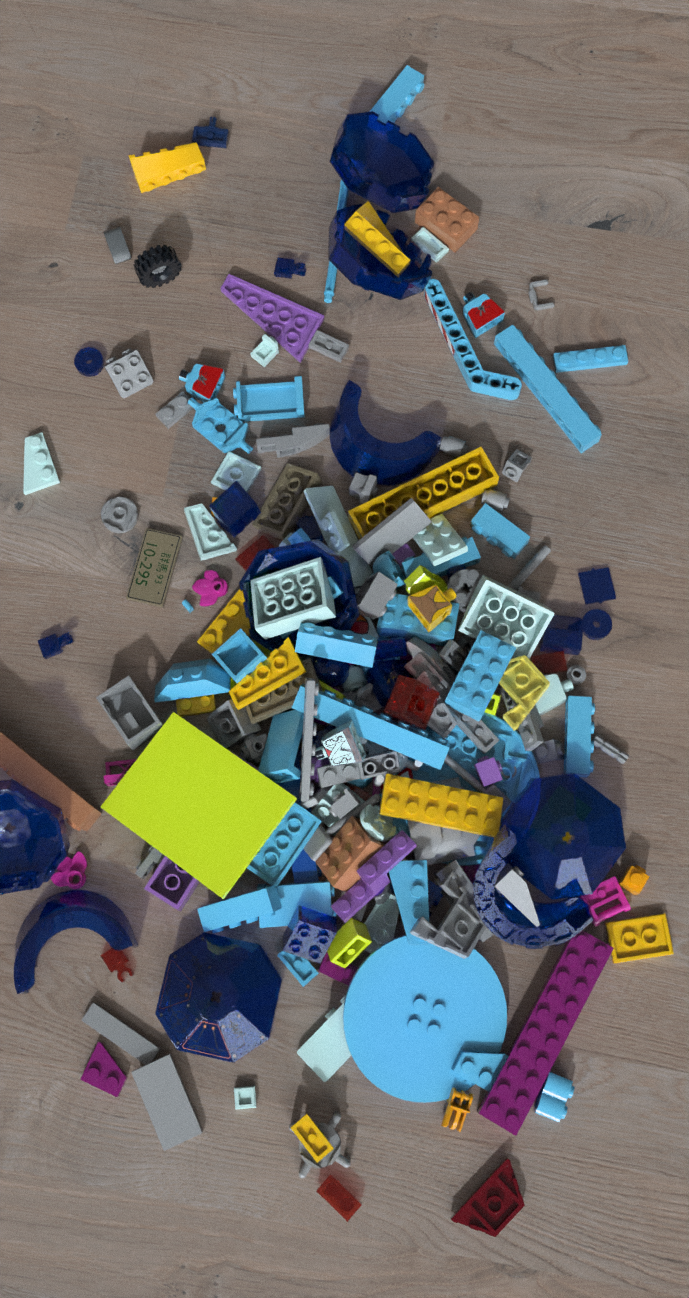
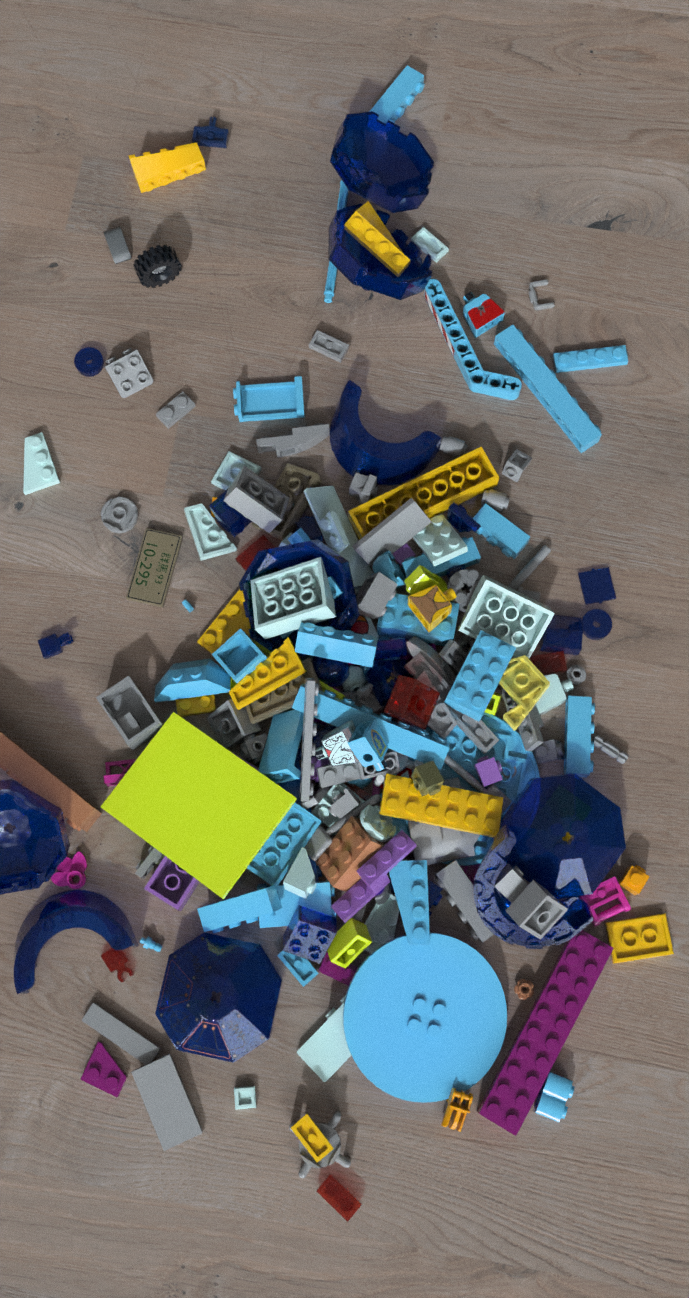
torso [179,364,225,403] -> none
medium azure plate [188,397,253,454] -> none
dark pink plate [192,570,228,607] -> none
medium lavender wing [221,274,324,363] -> none
light aqua bracket [250,334,279,367] -> none
clear blue plate [274,257,306,279] -> none
light grey wing [410,871,487,959] -> none
nougat brick [415,187,479,253] -> none
dark red wing [451,1158,525,1237] -> none
medium azure wing [452,1051,508,1092] -> none
none -> medium azure piece [140,936,163,952]
none -> light grey slope [223,465,289,533]
none -> light aqua slope [283,847,317,899]
none -> medium azure torso [347,719,388,771]
none -> olive brick [411,761,444,796]
none -> clear blue wing [447,502,481,532]
none -> light grey slope [505,880,568,940]
none -> nougat plate [514,979,534,1000]

